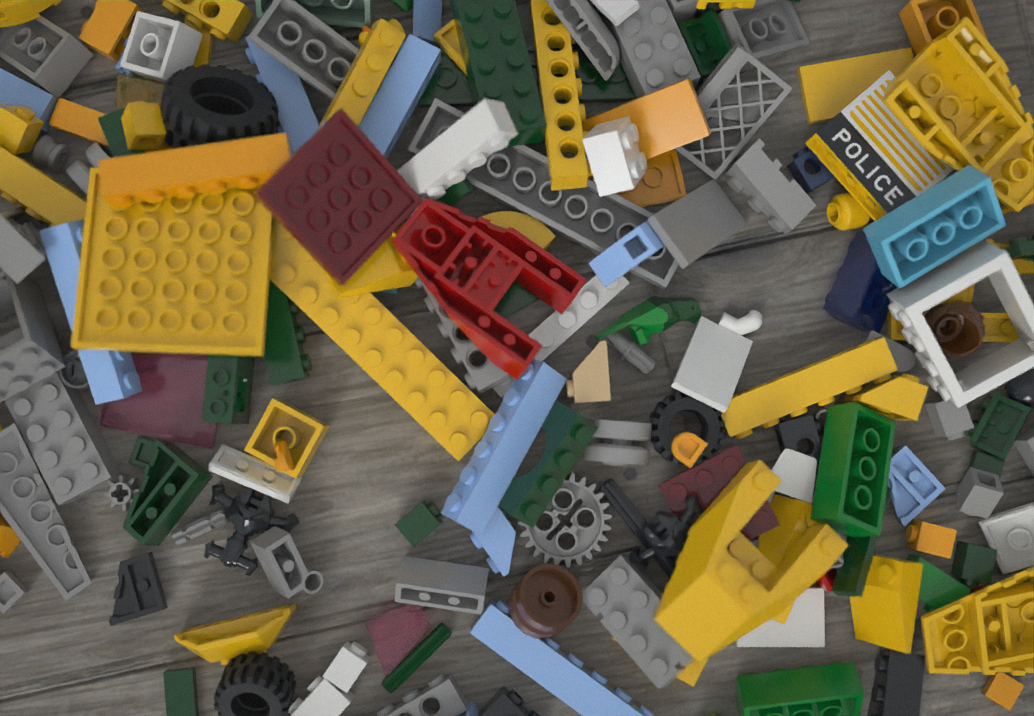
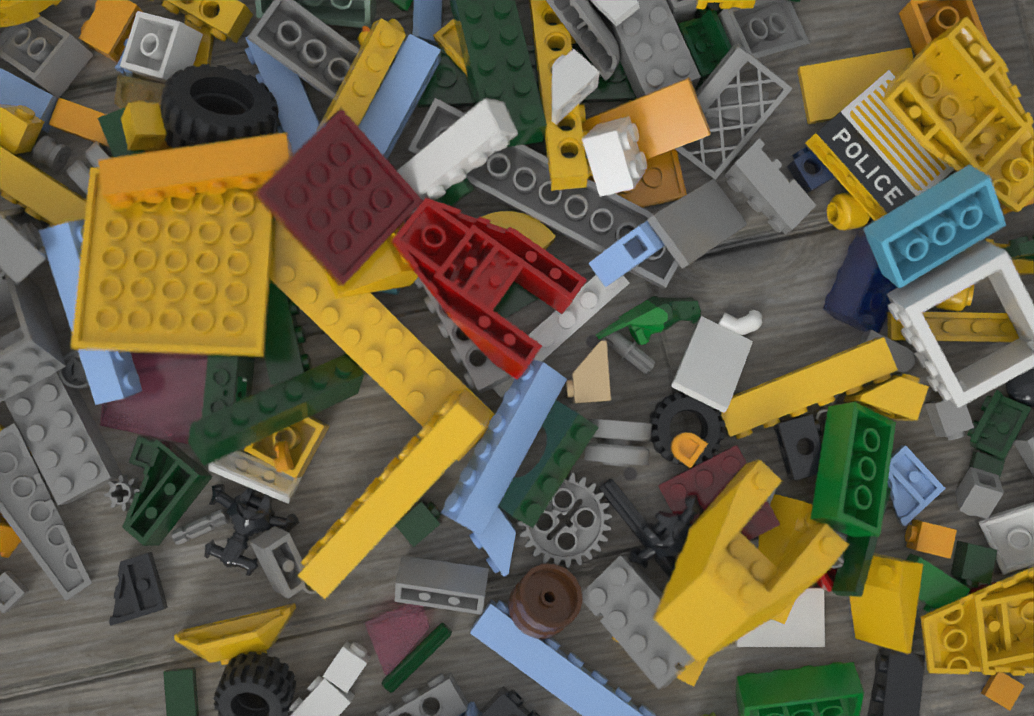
white sticker [771,449,817,504] -> none
reddish brown hair [924,300,986,356] -> none
none -> dark green brick [188,353,364,466]
none -> yellow brick [297,389,491,599]
none -> white slope [551,49,600,125]

